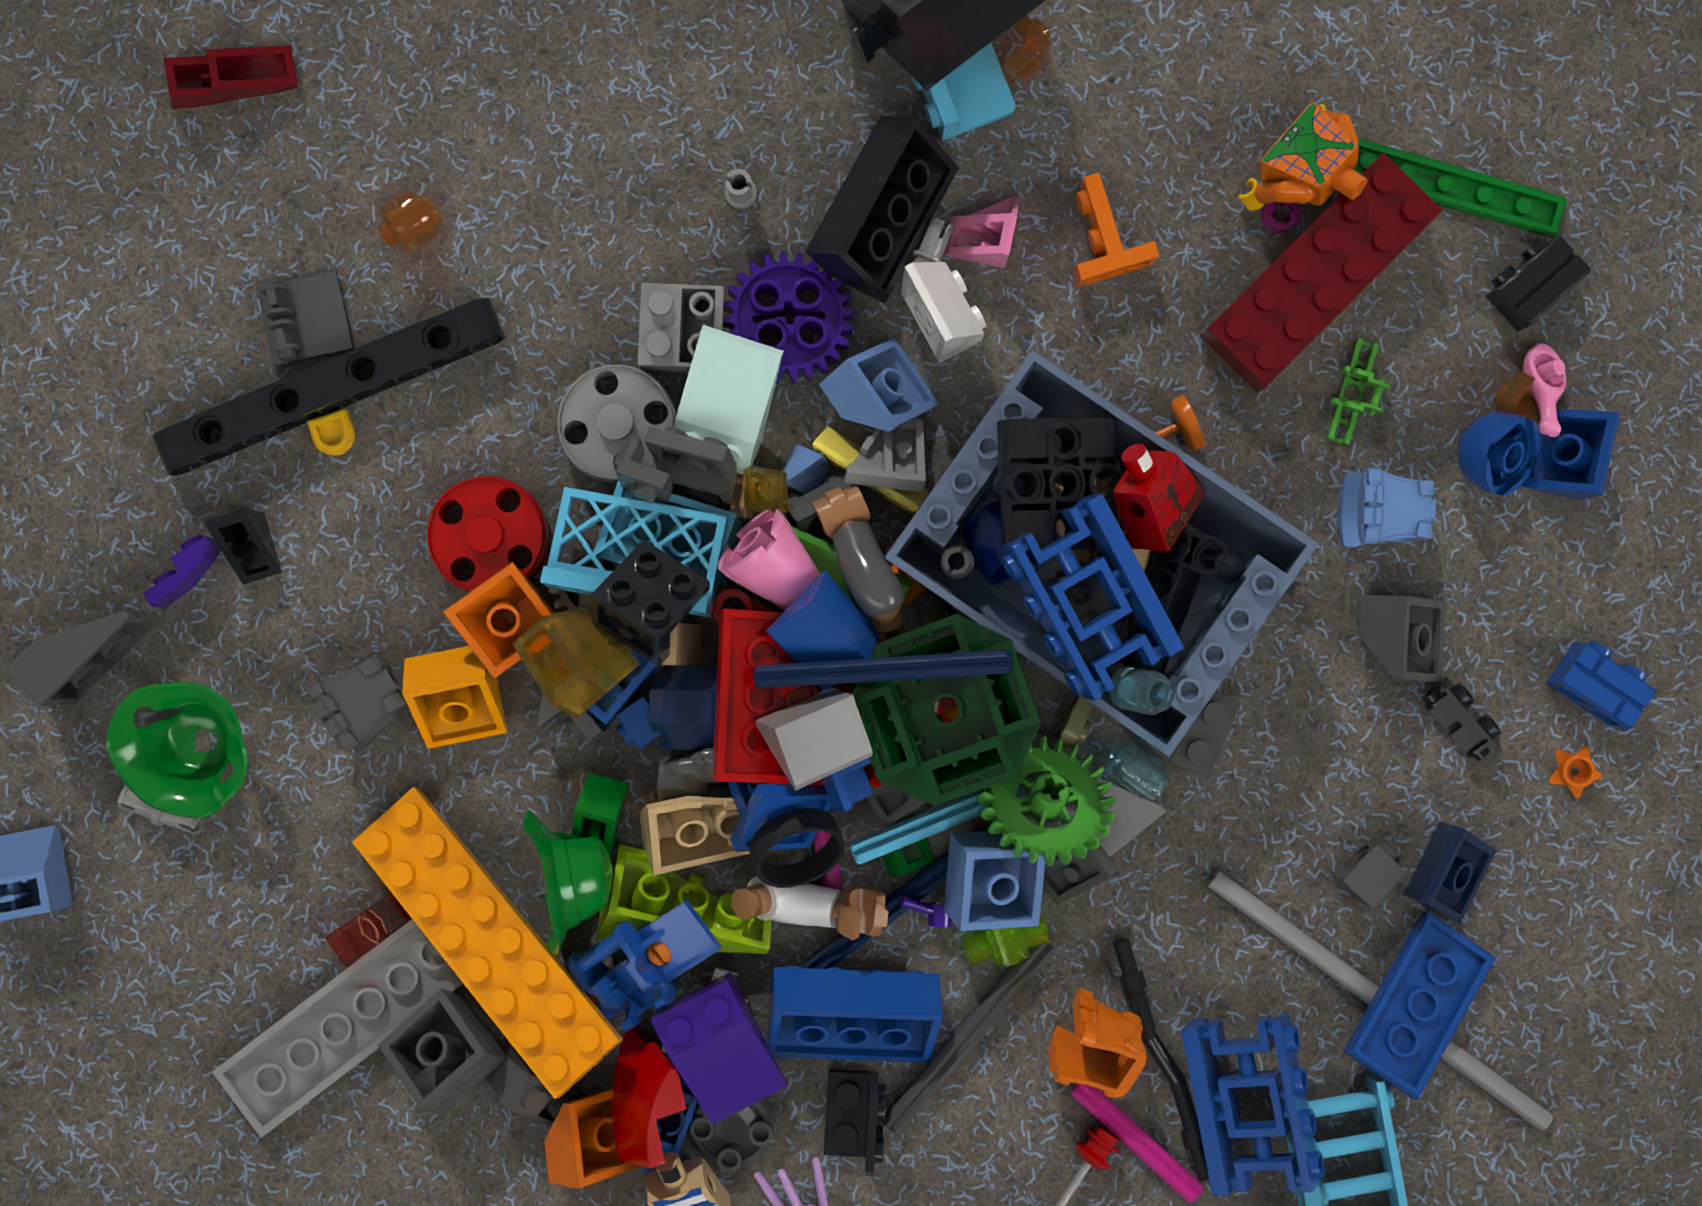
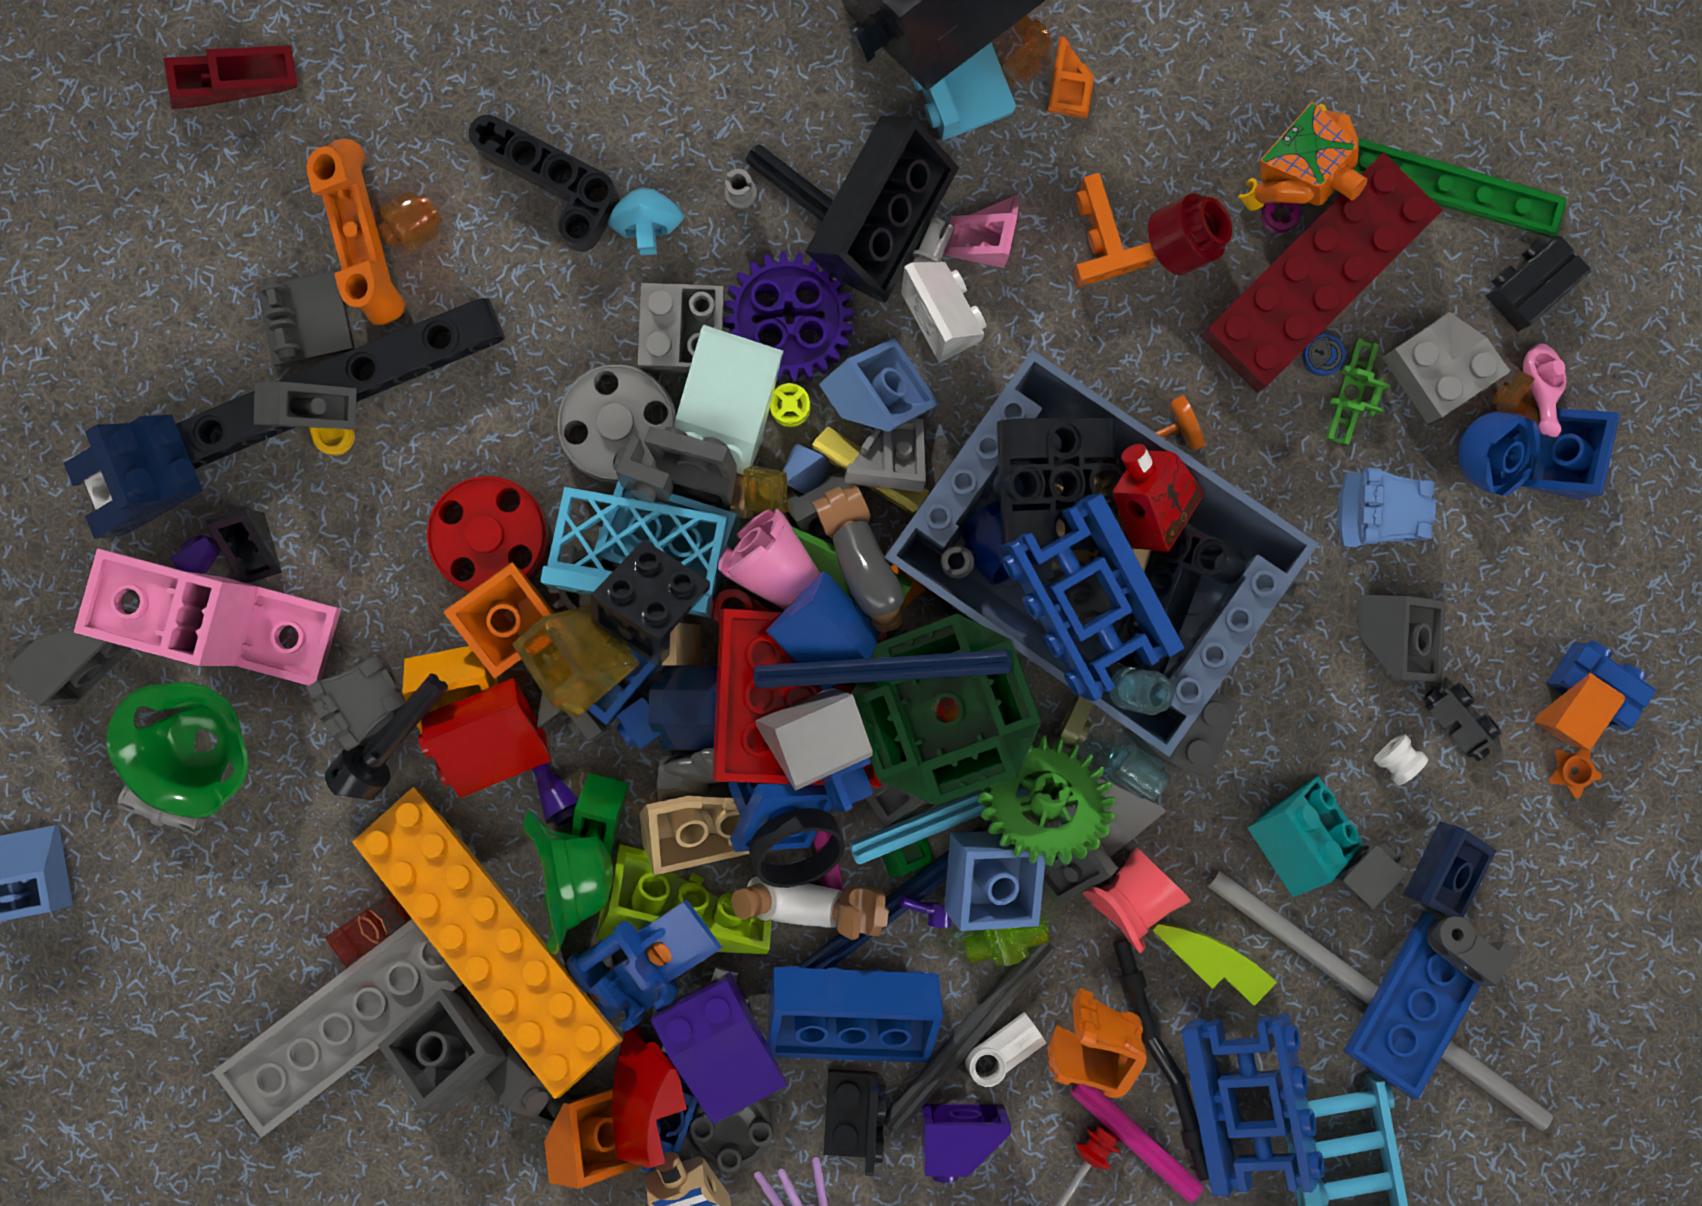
none -> dark blue brick [64,415,203,539]
none -> bright pink bracket [74,549,342,686]
none -> dark grey slope [254,381,356,430]
none -> orange plate [306,138,406,325]
none -> black piece [325,673,448,801]
none -> red brick [418,678,552,798]
none -> black beam [469,115,619,252]
none -> dark purple cone [532,763,579,826]
none -> medium azure piece [607,187,685,256]
none -> black axle [745,144,833,221]
none -> neon yellow wheel [770,383,811,428]
none -> dark purple slope [921,1104,1011,1183]
none -> white piece [965,1012,1046,1087]
none -> orange tile [1047,37,1094,119]
none -> coral hat [1082,845,1191,954]
none -> dark red piece [1148,193,1232,275]
none -> lime slope [1150,920,1277,1006]
none -> teal slope [1247,775,1363,897]
none -> tile [1302,334,1346,376]
none -> white wheel [1374,734,1428,785]
none -> light grey slope [1382,312,1510,424]
none -> dark grey leg [1426,916,1518,986]
none -> orange slope [1534,673,1625,750]

